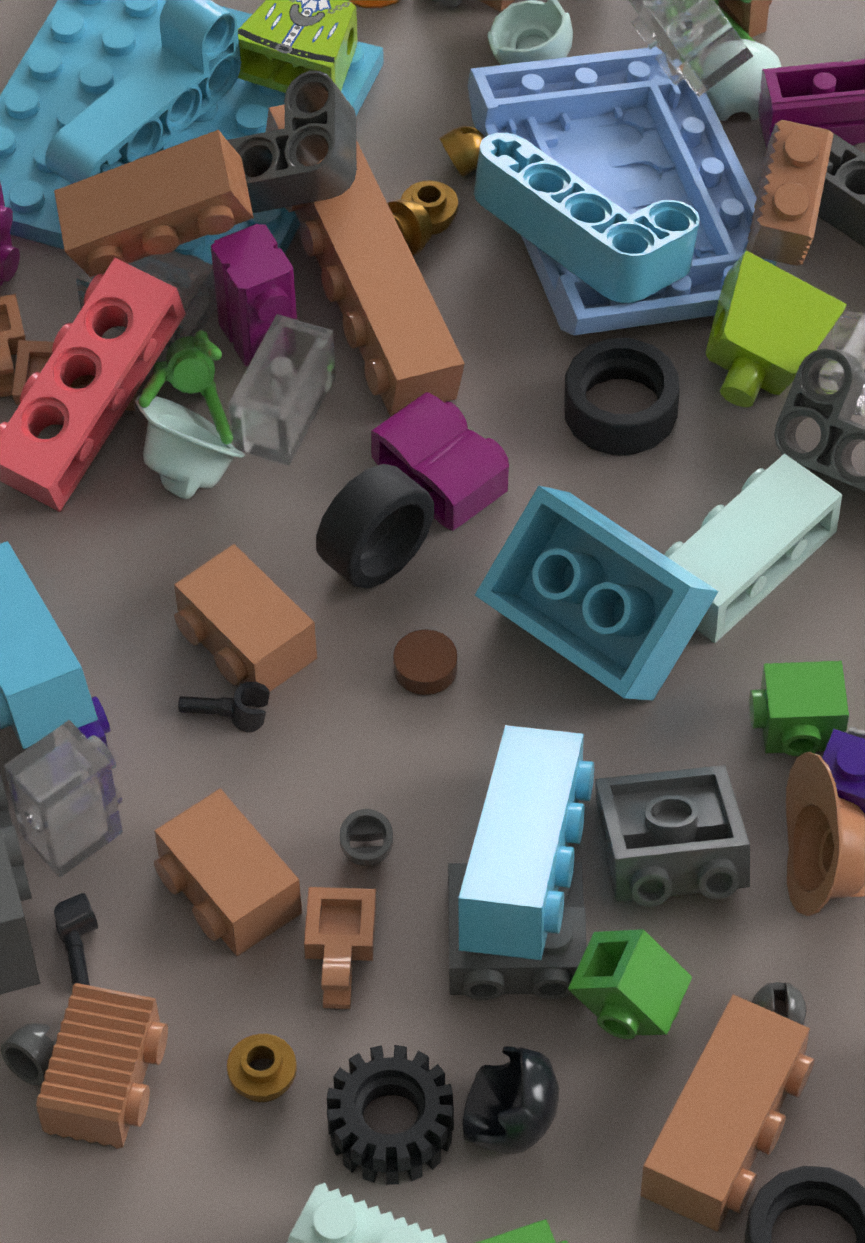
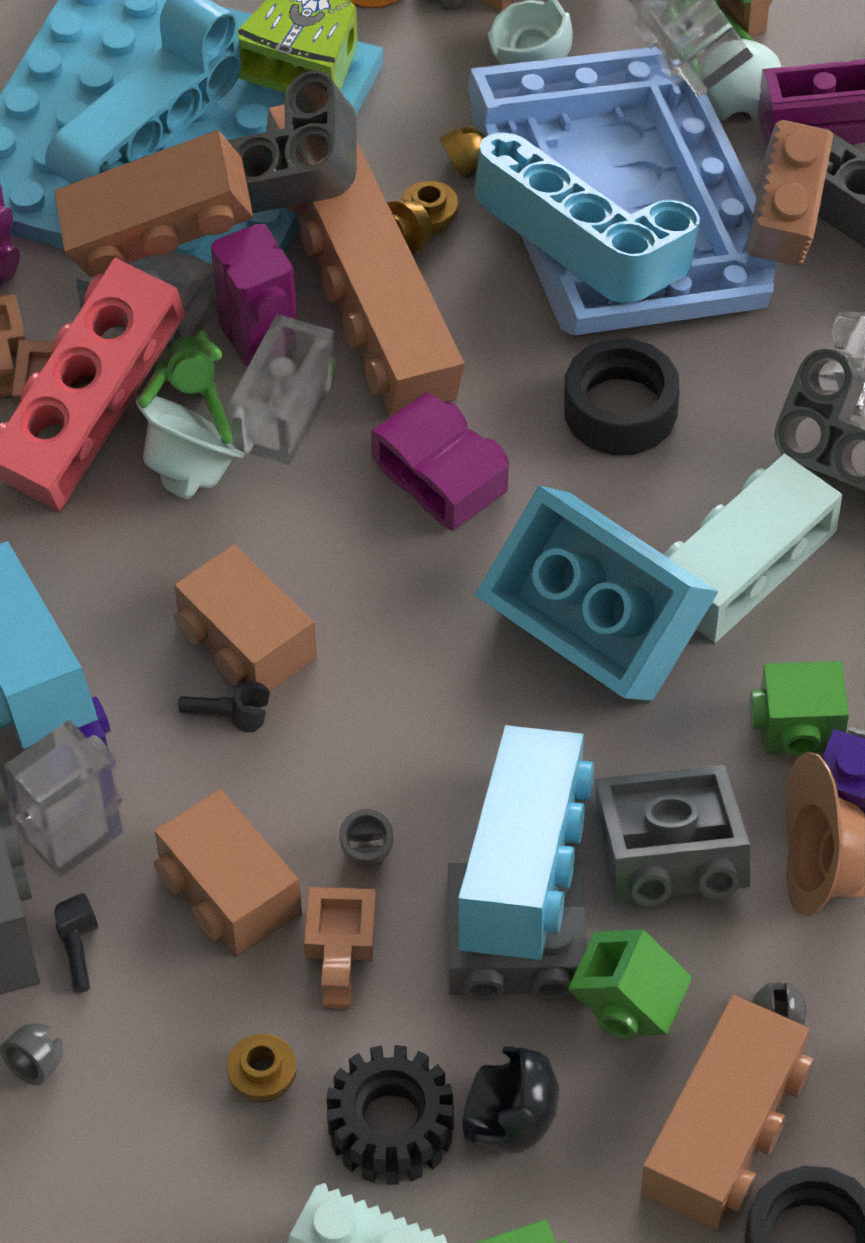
nougat brick [36,983,168,1149] -> none
black tyre [316,464,434,589] -> none
reddish brown tile [393,629,457,695] -> none
lime torso [705,250,847,407] -> none

